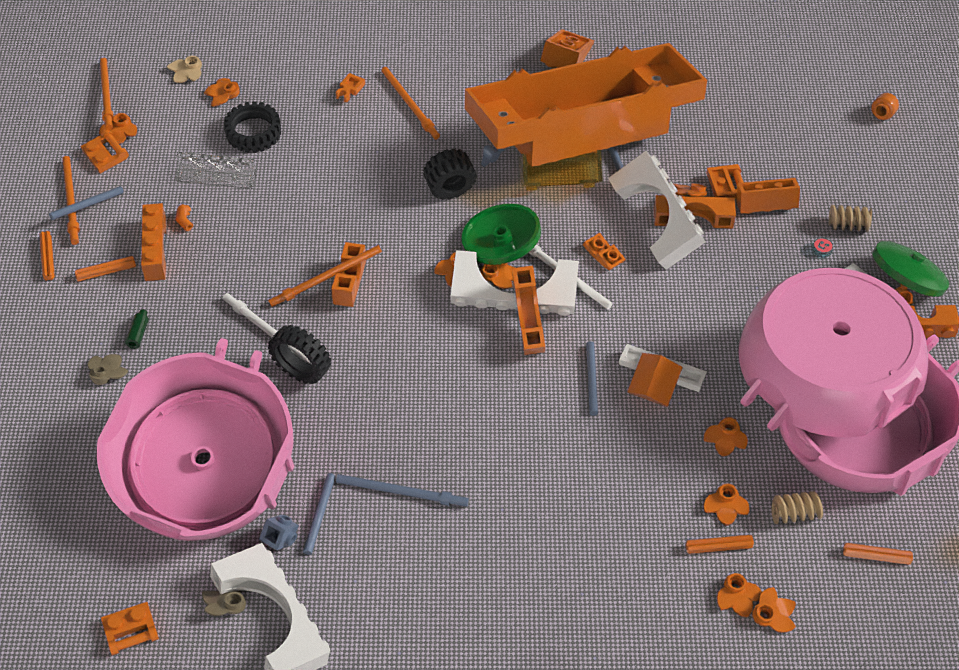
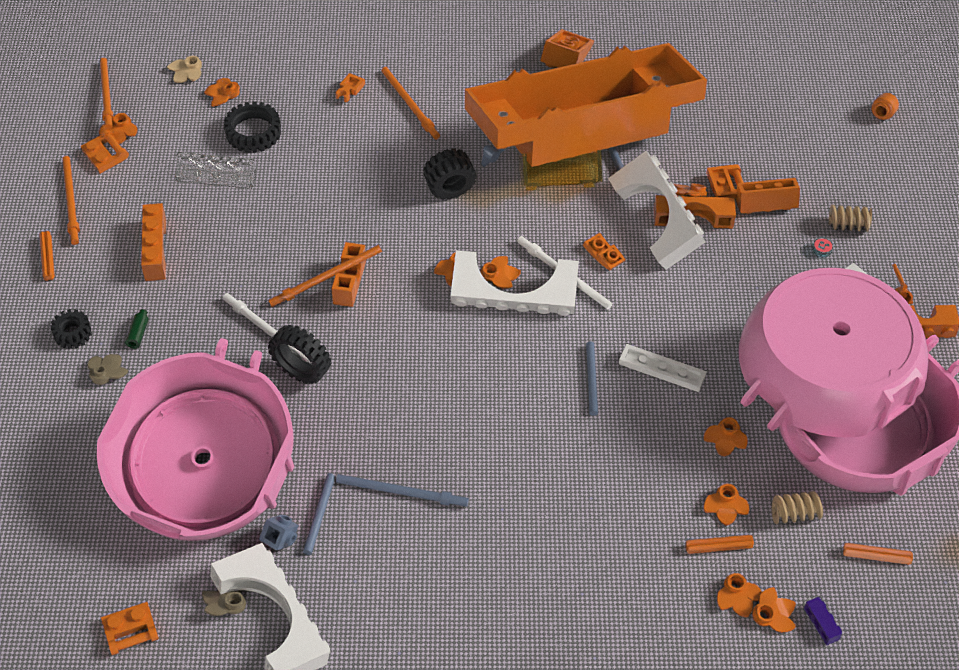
sand blue bar [49,186,124,220] -> none
orange axle [75,256,136,281] -> none
orange arm [175,204,193,231] -> none
green dish [461,204,541,265] -> none
orange arch [512,265,545,355] -> none
orange slope [627,353,683,407] -> none
green dish [872,241,949,297] -> none
none -> black tyre [50,309,92,349]
none -> dark purple piece [804,597,842,645]

